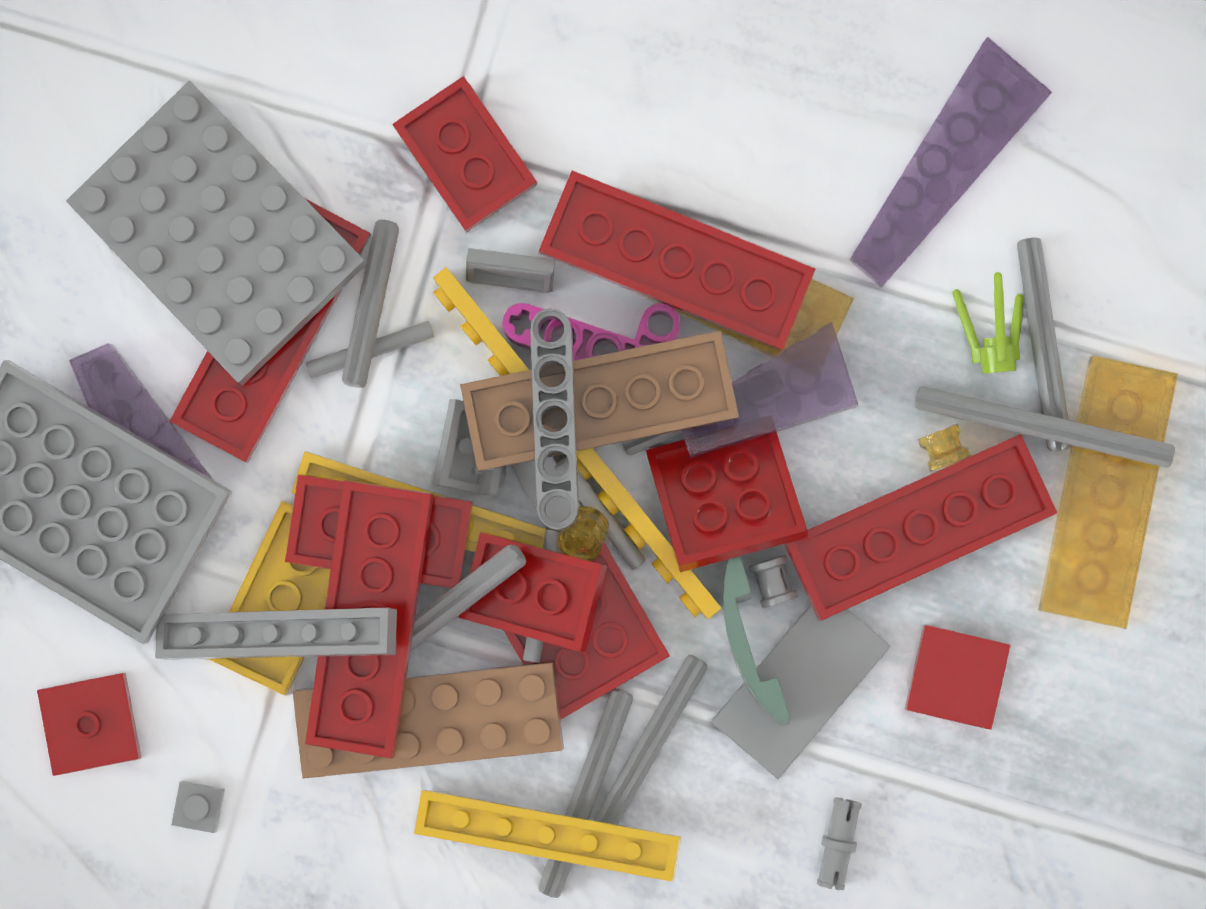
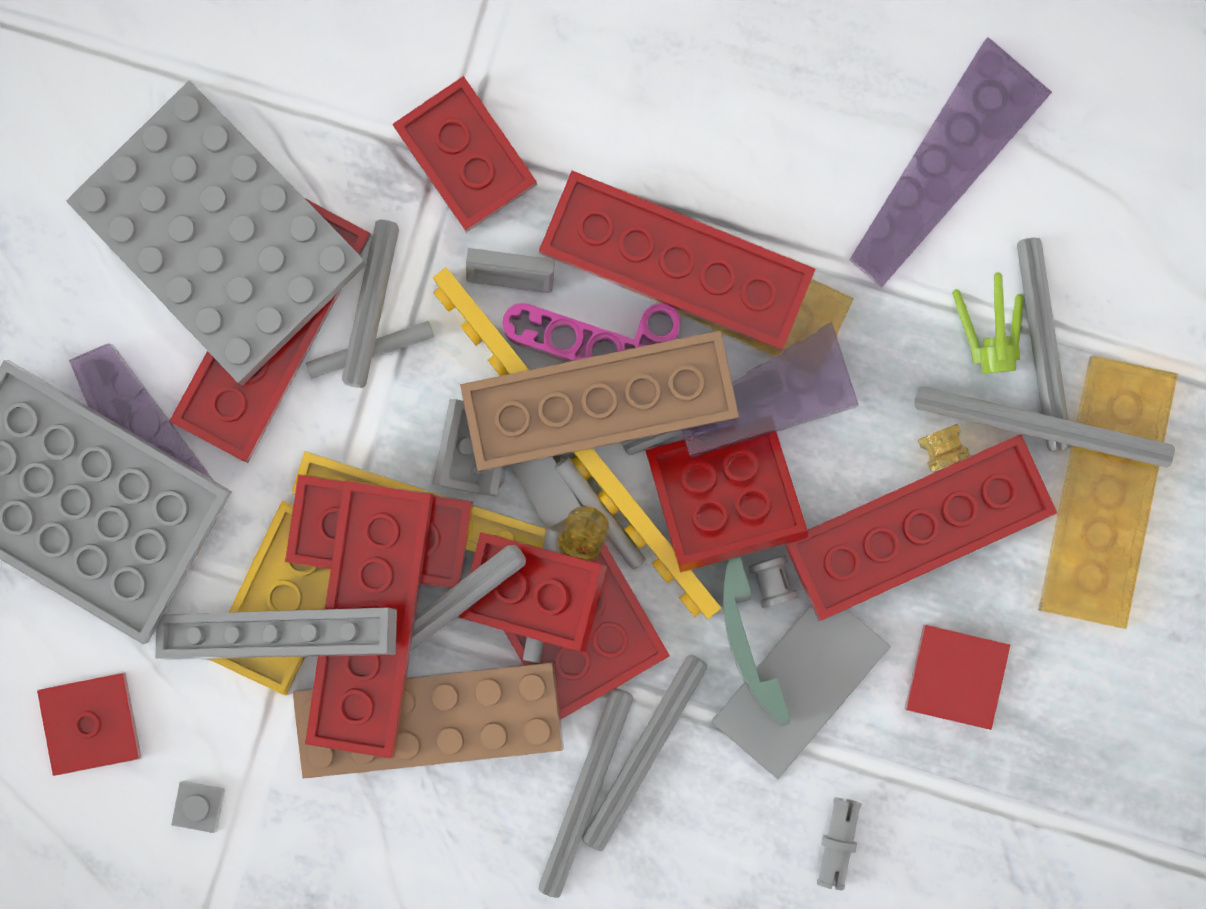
yellow plate [414,790,682,882] -> none
light grey beam [530,308,579,530] -> none

